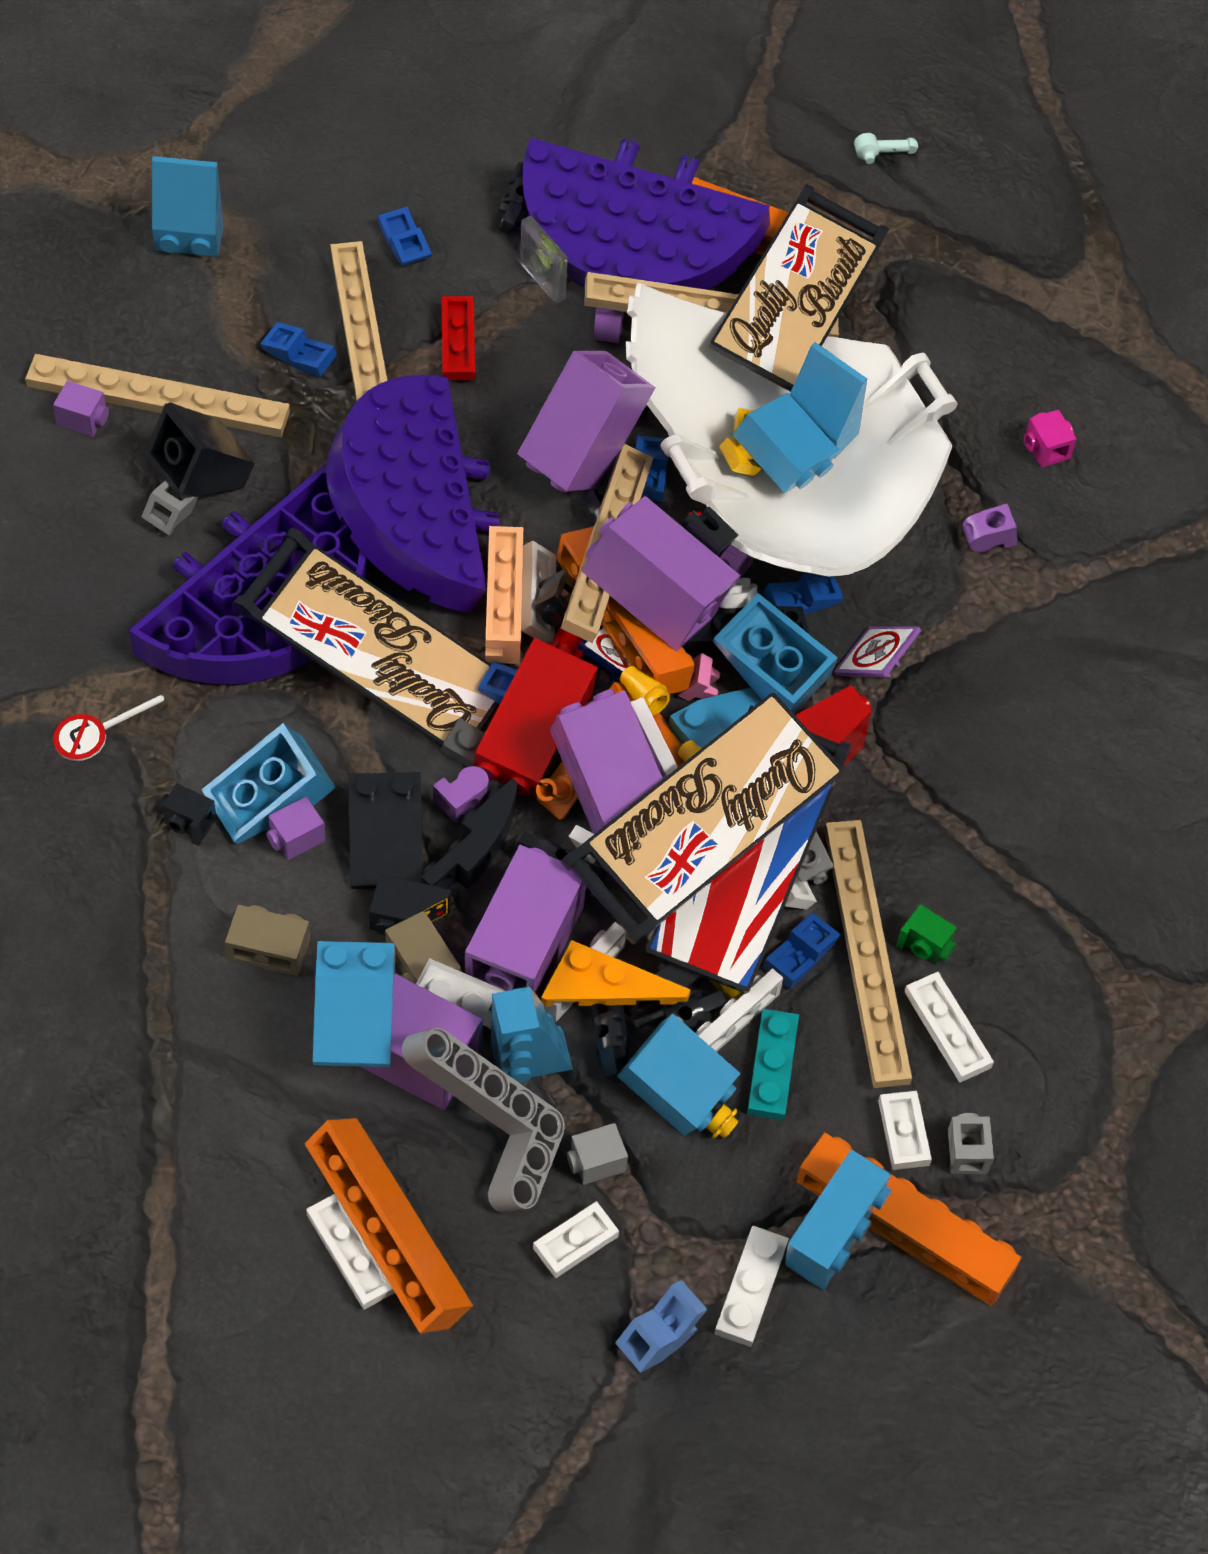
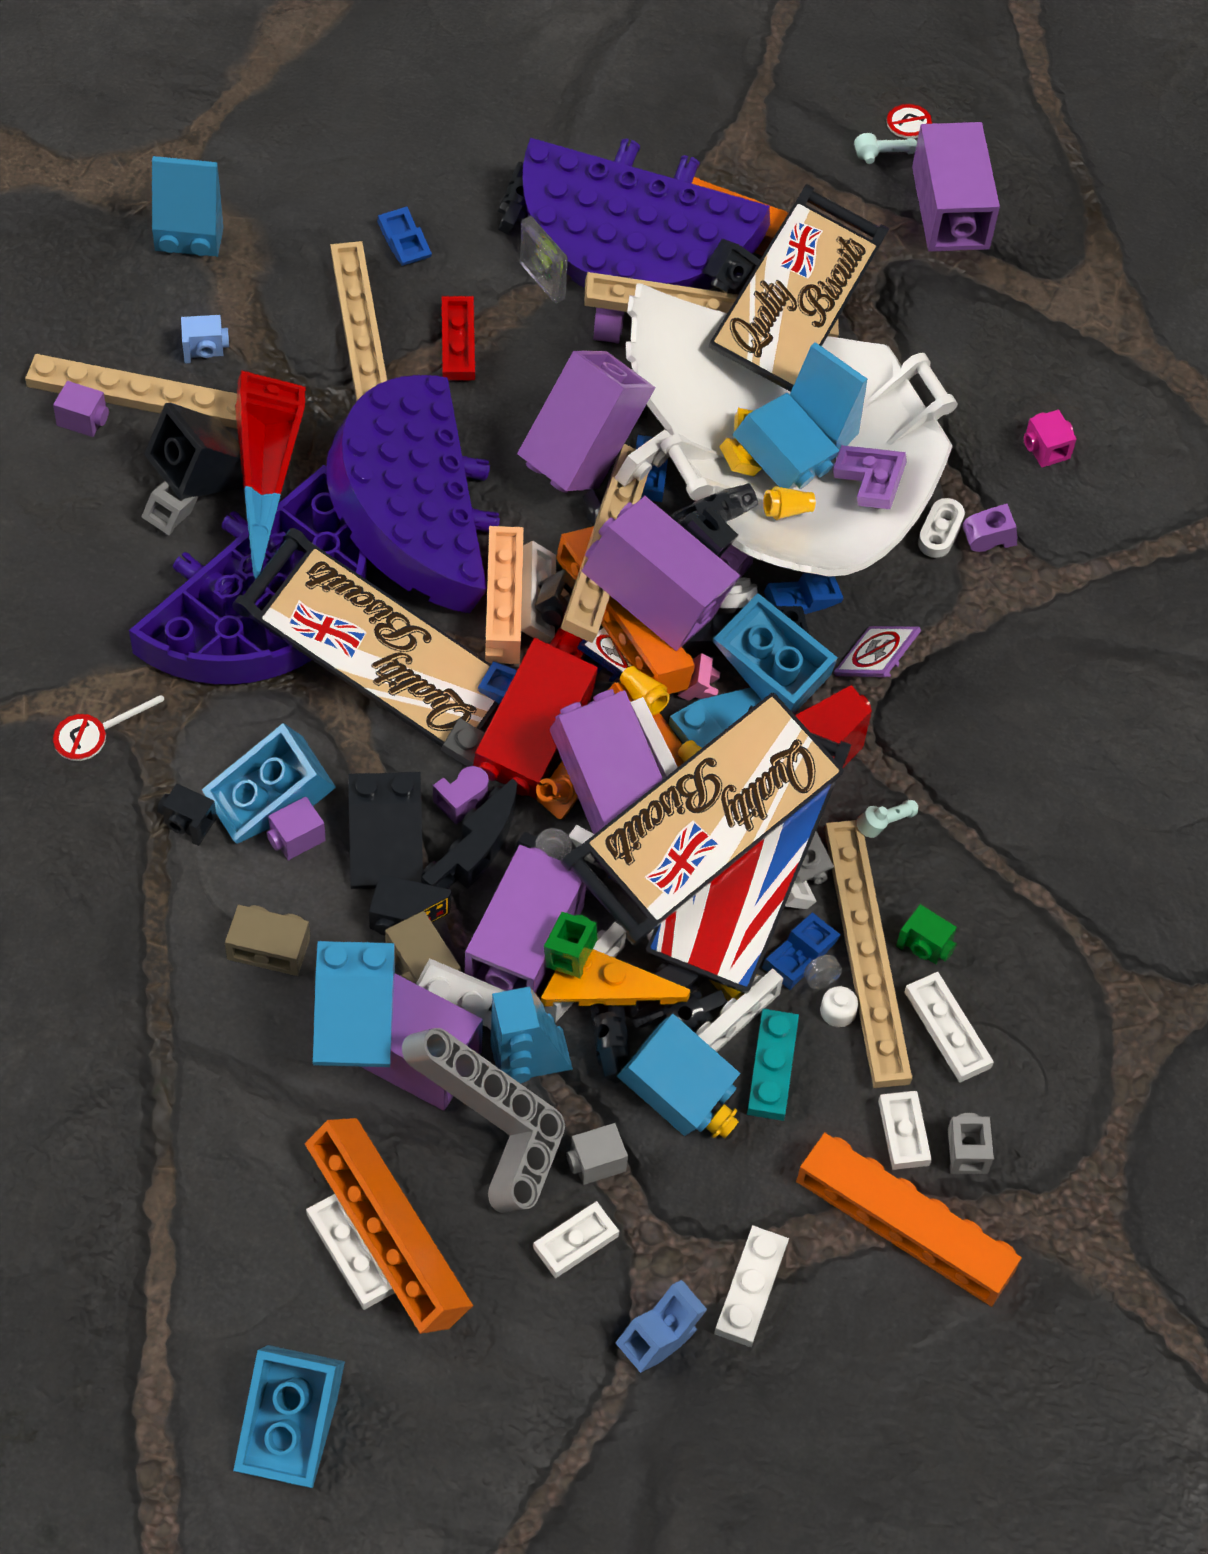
blue slope [260,322,337,377] -> none
dark azure wedge [785,1149,892,1290] -> none
none -> light blue brick [181,315,229,363]
none -> dark azure slope [233,1345,345,1488]
none -> red plate [235,370,306,579]
none -> clear tile [535,828,572,861]
none -> green brick [544,912,598,978]
none -> white plate [615,430,672,487]
none -> black hinge [671,483,758,524]
none -> black brick [702,239,761,294]
none -> yellow cone [763,486,816,520]
none -> clear tile [804,955,842,989]
none -> white piece [820,986,858,1027]
none -> medium lavender plate [833,445,907,509]
none -> light aqua piece [856,800,918,838]
none -> piece [886,104,932,139]
none -> medium lavender brick [912,122,1000,252]
none -> white plate [918,498,965,558]

